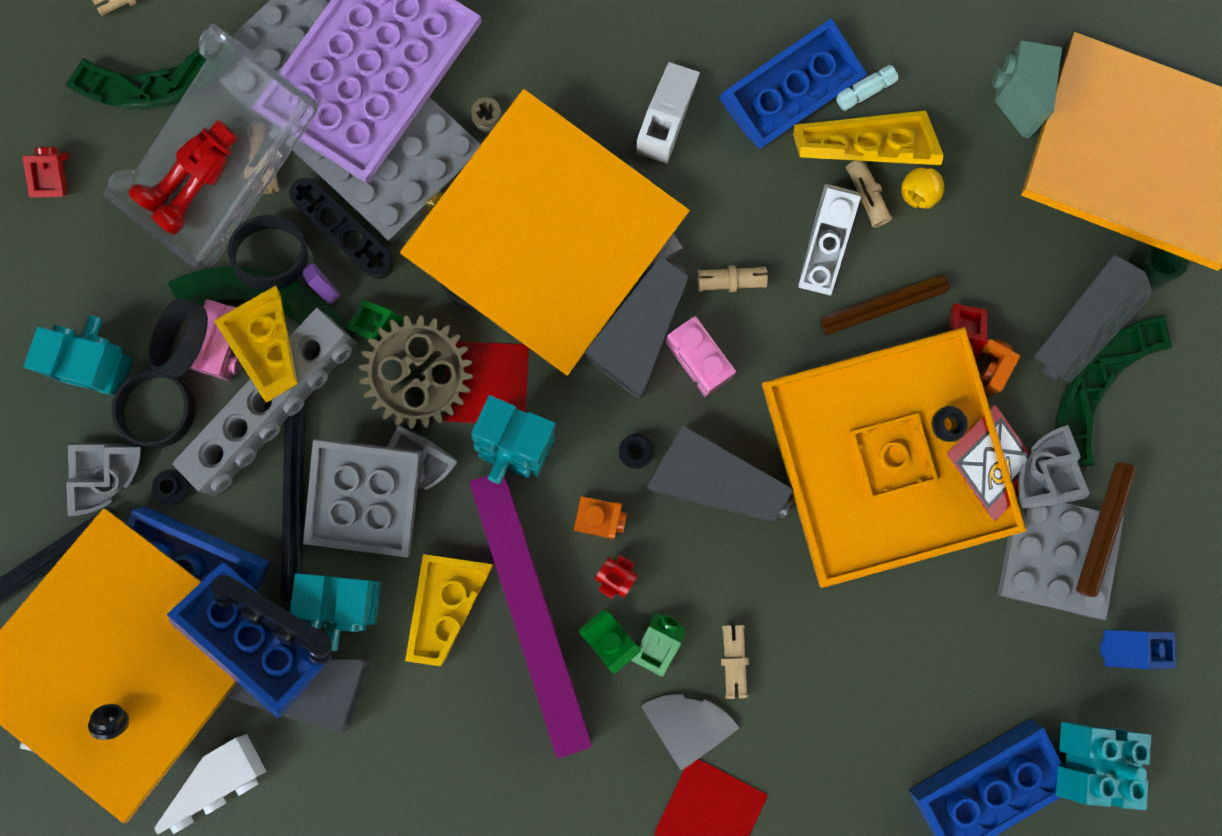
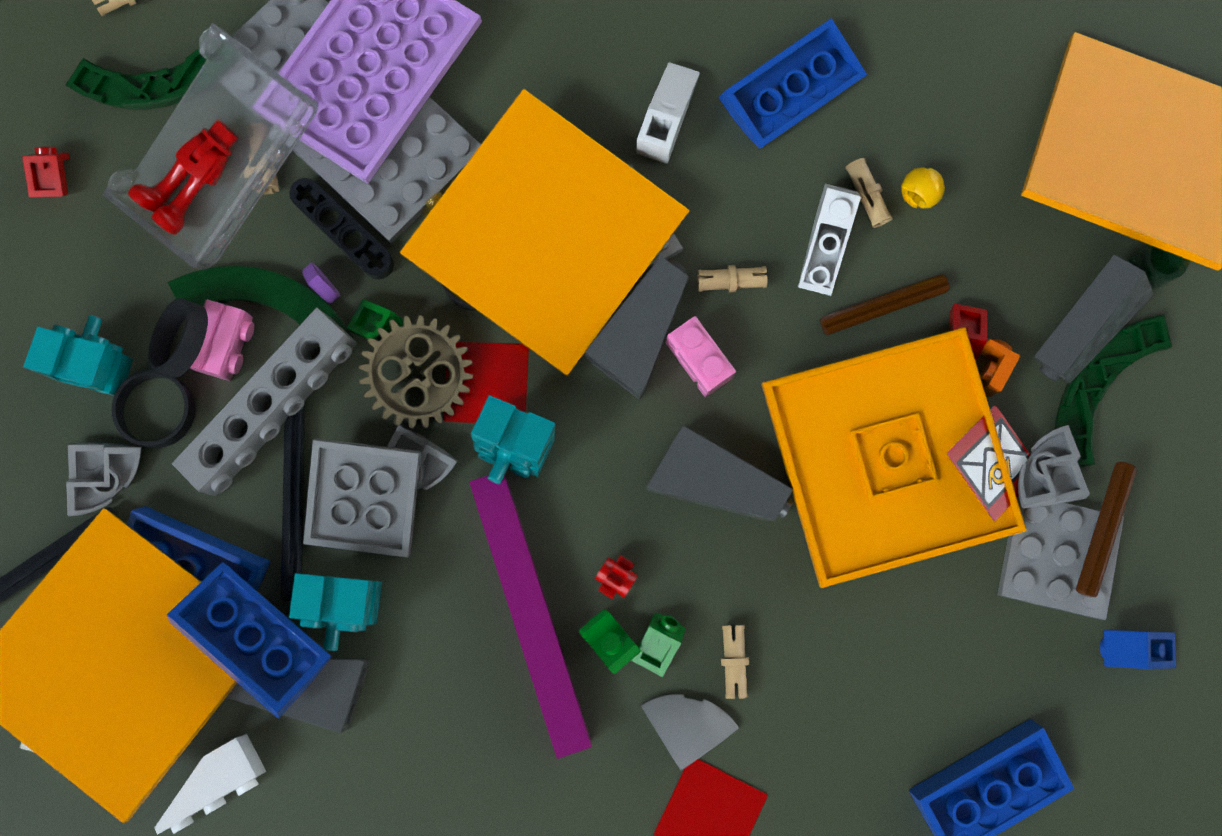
black plate [88,704,129,740] -> none
black plate [152,470,189,505] -> none
black plate [211,575,332,665] -> none
yellow wing [214,286,298,403] -> none
black tyre [228,215,308,290] -> none
yellow wing [405,554,494,666] -> none
dark tan bush [471,97,502,132] -> none
orange bracket [573,496,627,540] -> none
black plate [619,434,653,469] -> none
yellow wing [793,110,944,165] -> none
light aqua axle [836,65,899,111] -> none
black plate [931,406,968,442] -> none
sand green slope [992,40,1062,138] -> none
teal brick [1056,722,1151,810] -> none

